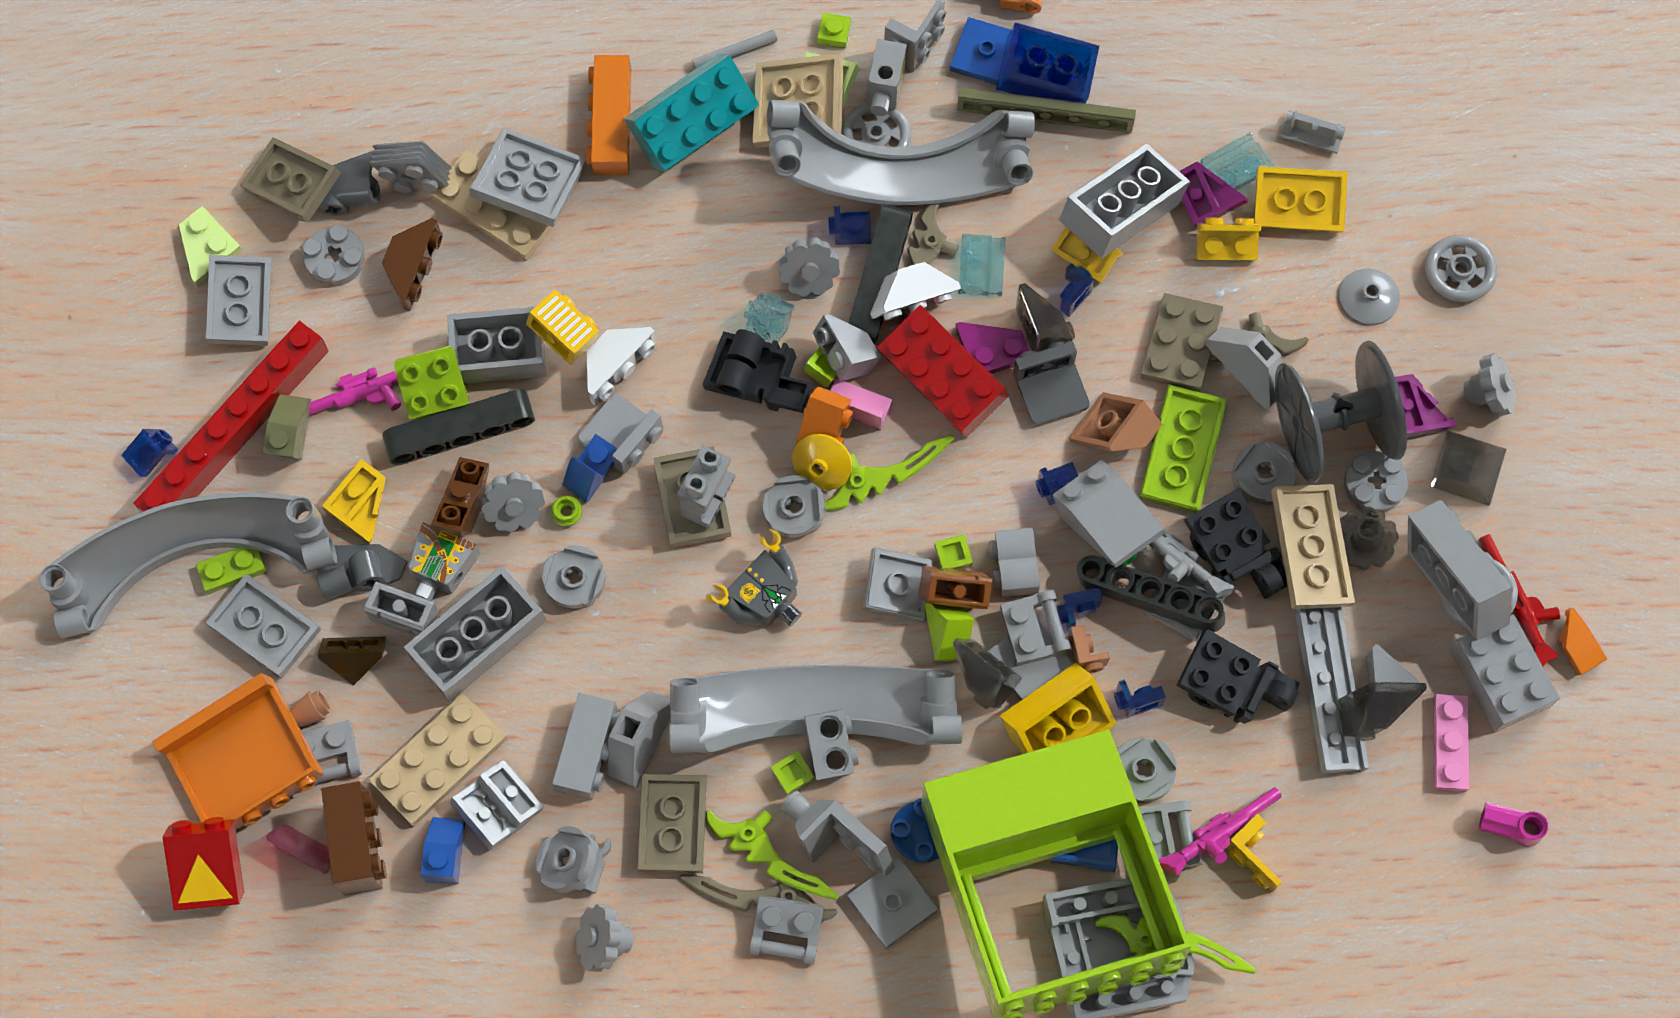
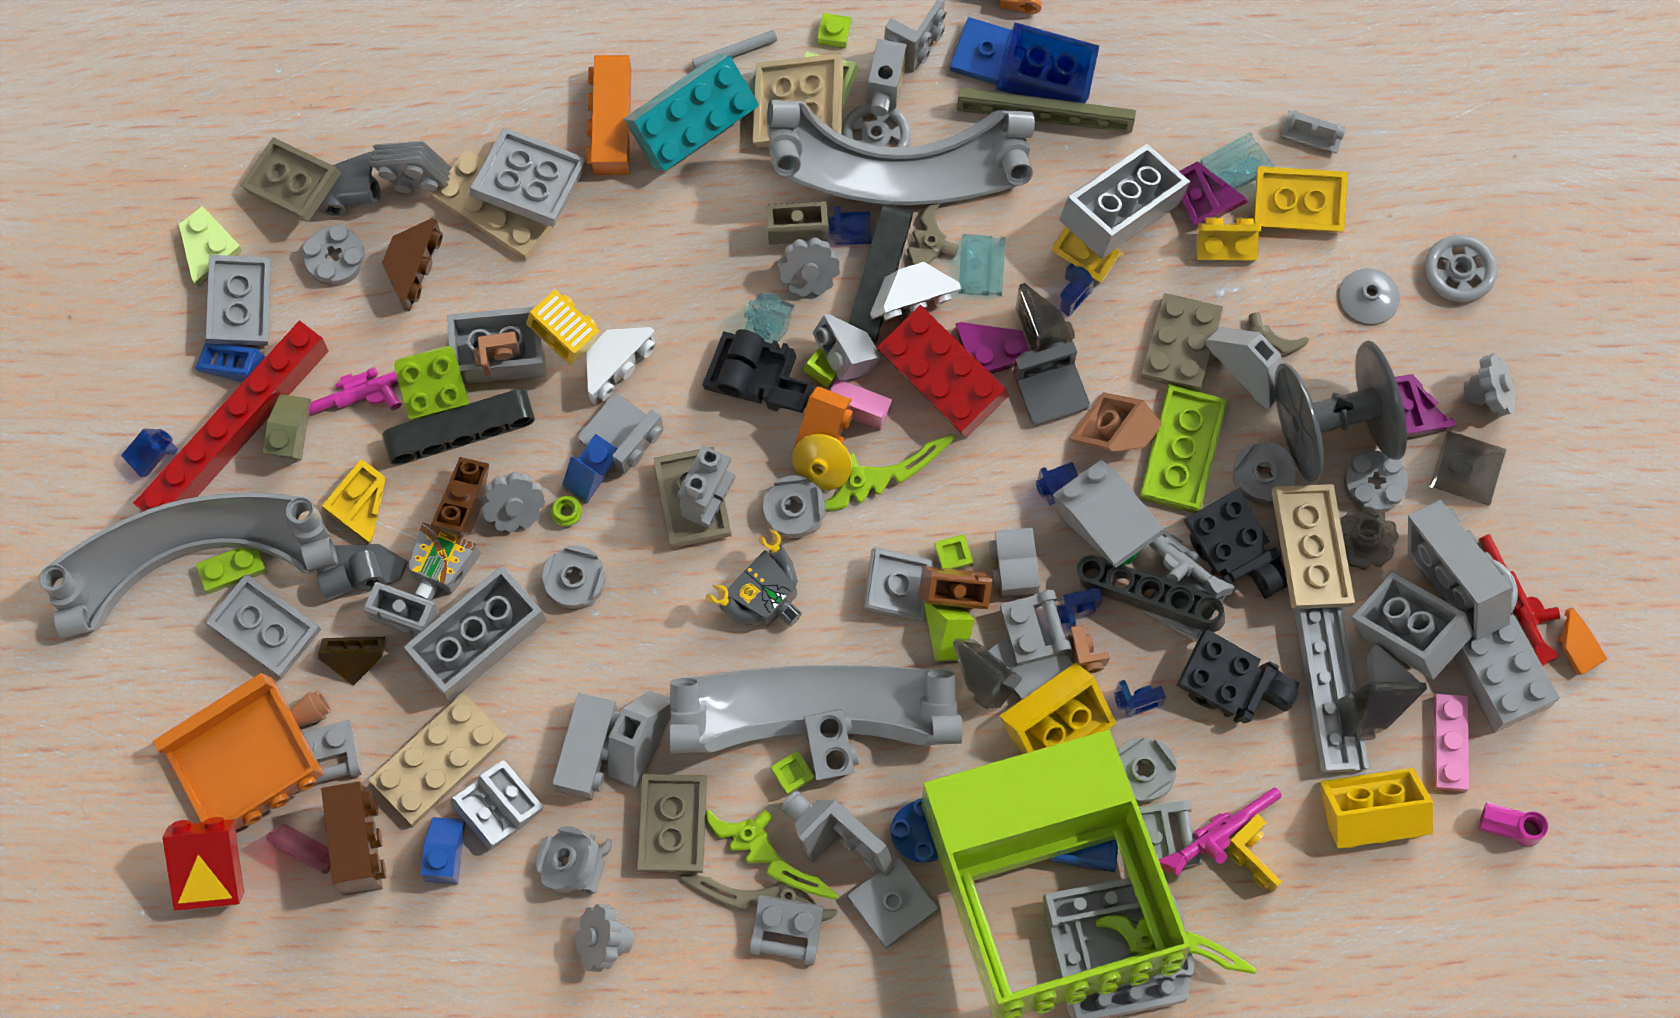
none -> blue slope [195,342,265,382]
none -> nougat bracket [474,332,520,376]
none -> dark tan brick [766,200,828,245]
none -> yellow slope [1320,767,1433,848]
none -> light grey brick [1352,572,1474,680]

